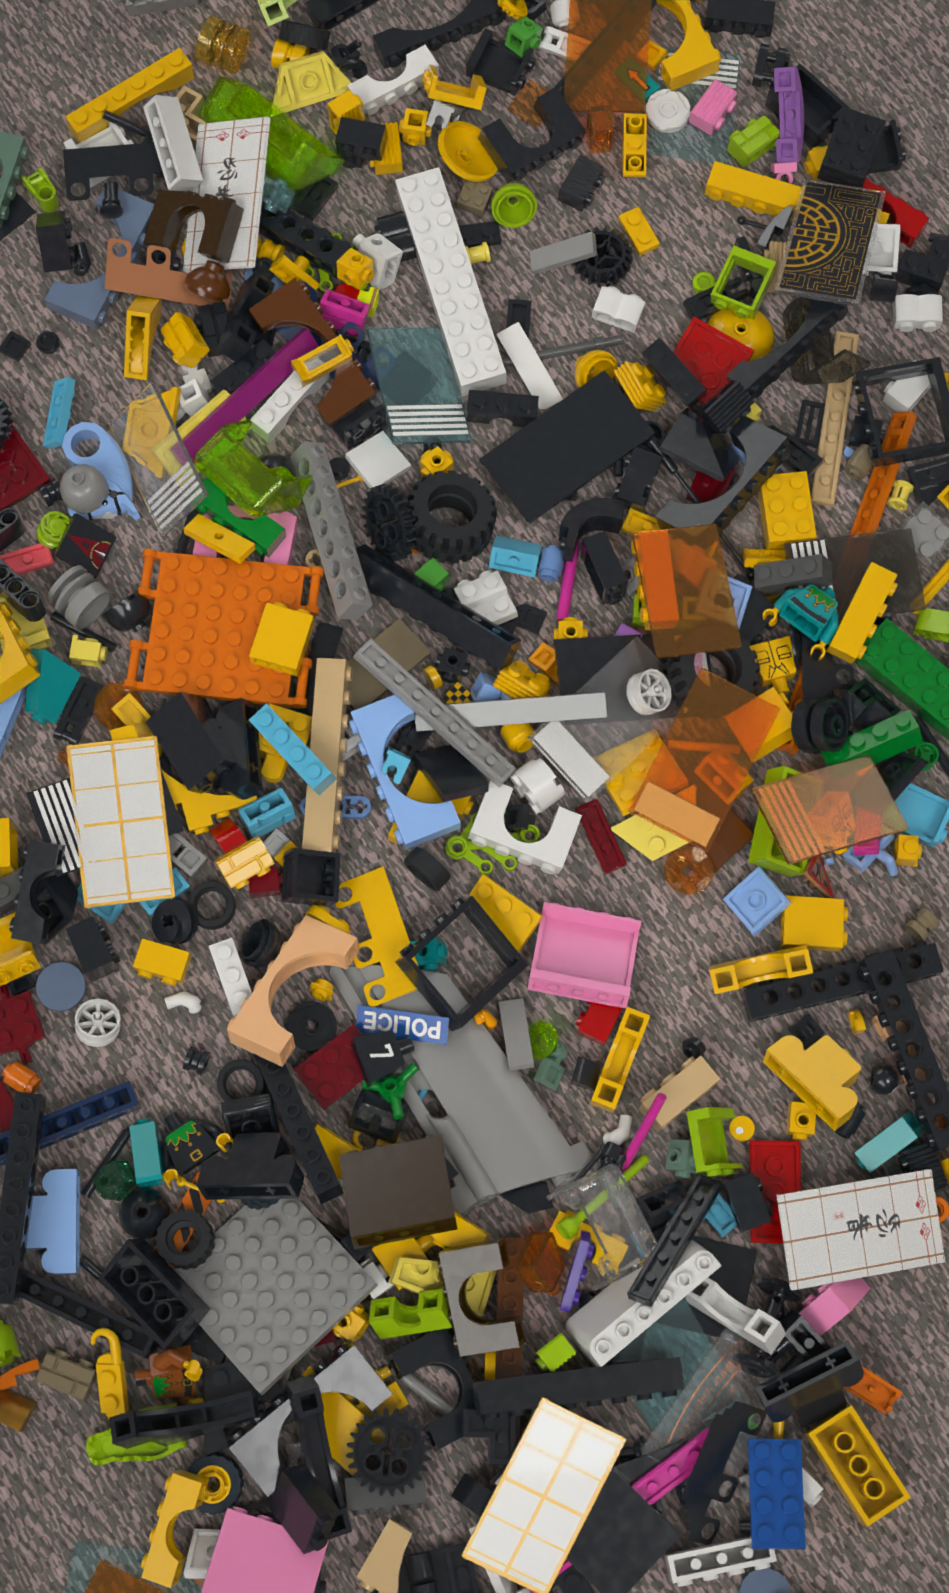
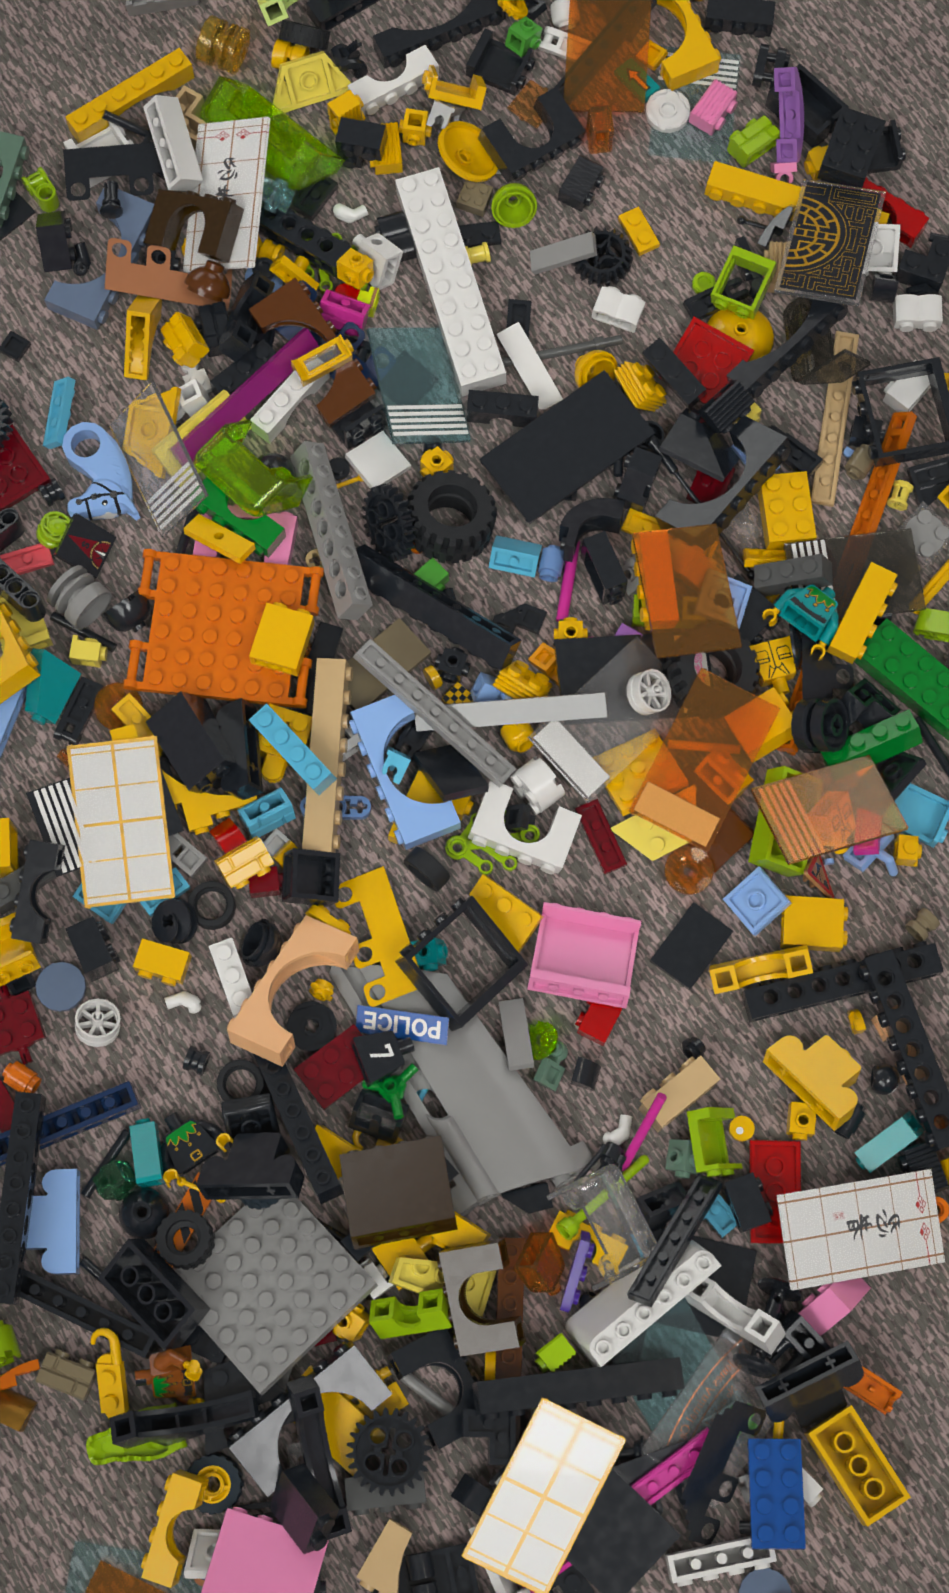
black plate [36,331,60,354] -> none
black slope [37,874,79,945] -> none
light grey cylinder [59,464,109,514] -> none
white plate [454,570,518,625] -> none
light orange arm [473,1008,497,1031] -> none
yellow arch [590,1007,650,1113] -> none
yellow slope [622,113,647,178] -> none
black tile [789,1014,825,1049] -> none
black tile [795,399,825,449] -> none
green wheel [912,742,939,772] -> none
none -> white arm [333,203,368,223]
none -> black tile [650,902,733,991]

